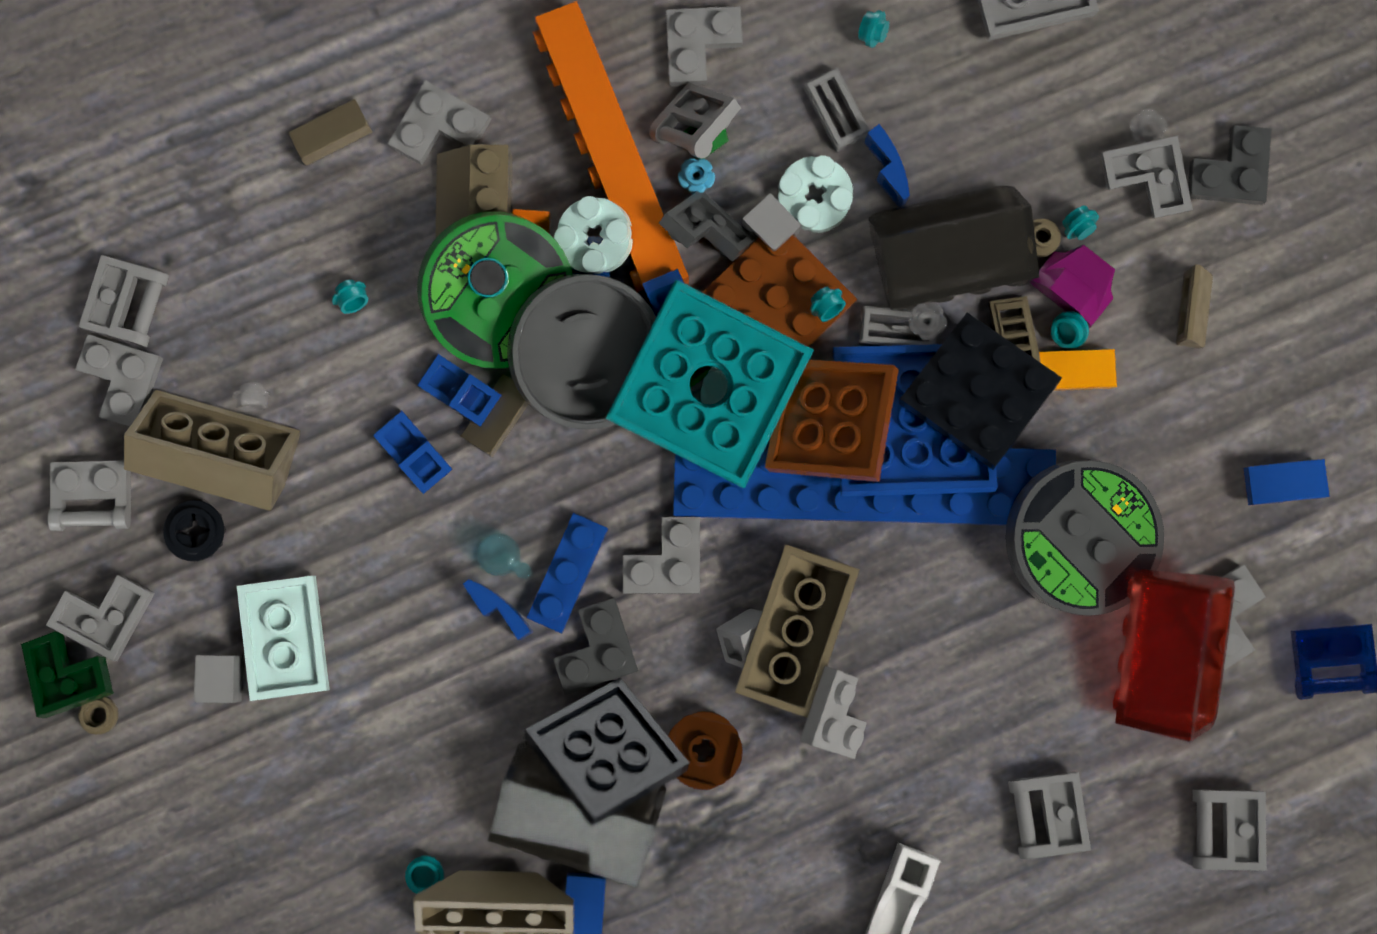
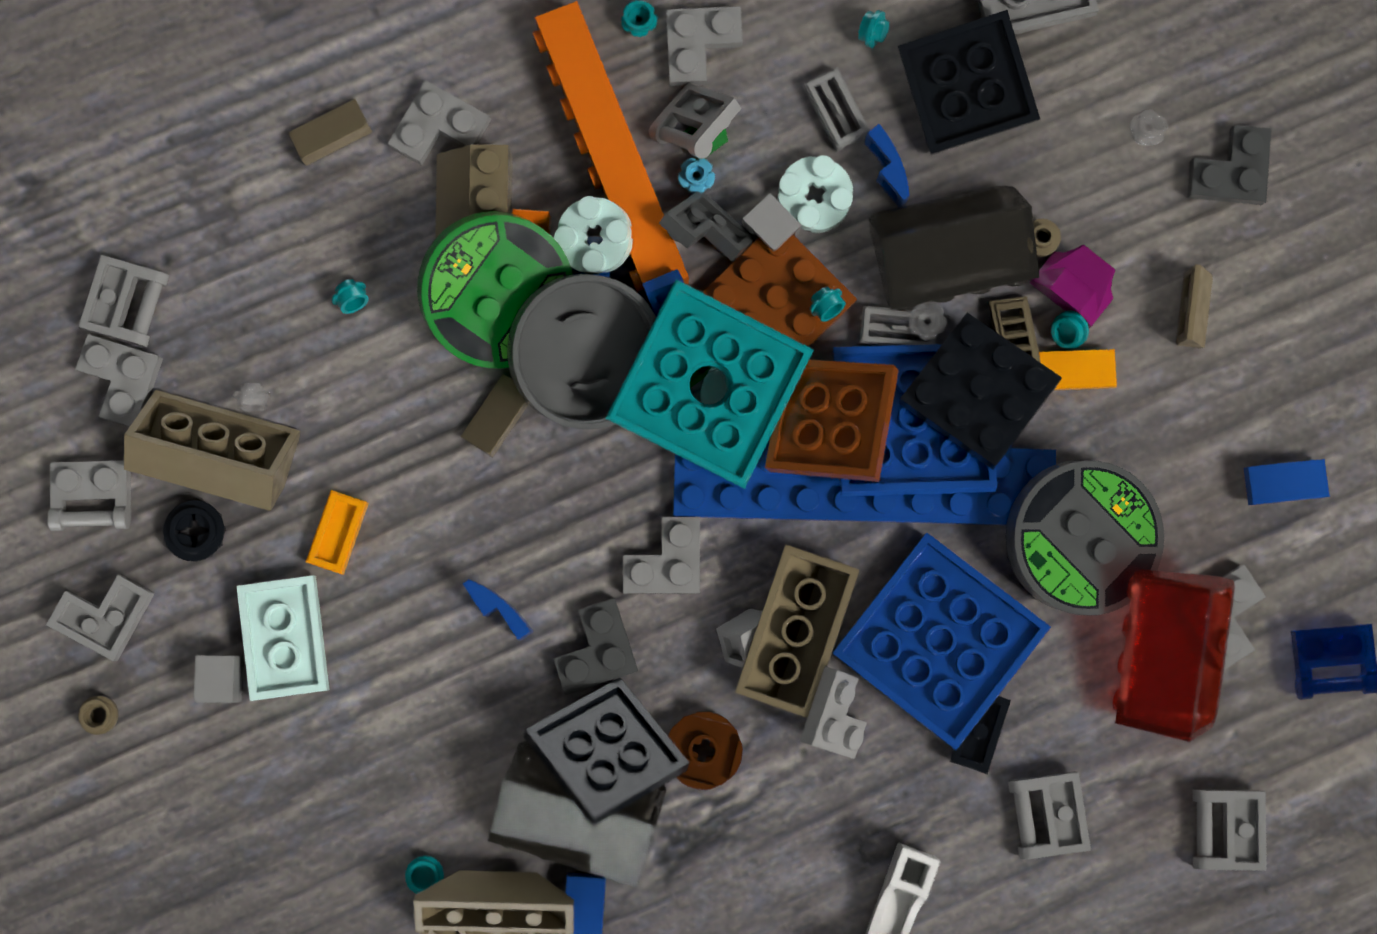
dark green plate [21,632,114,719] -> none
blue slope [373,410,452,494] -> none
blue slope [417,354,502,427] -> none
flat silver tile [468,258,508,298] -> none
clear light blue piece [478,534,532,579] -> none
blue plate [527,513,609,634] -> none
teal plate [1062,205,1099,240] -> none
light grey plate [1101,136,1193,219] -> none
none -> light orange tile [305,490,369,575]
none -> teal plate [621,0,657,37]
none -> blue plate [832,533,1051,751]
none -> black plate [898,10,1040,155]
none -> black plate [950,696,1011,774]

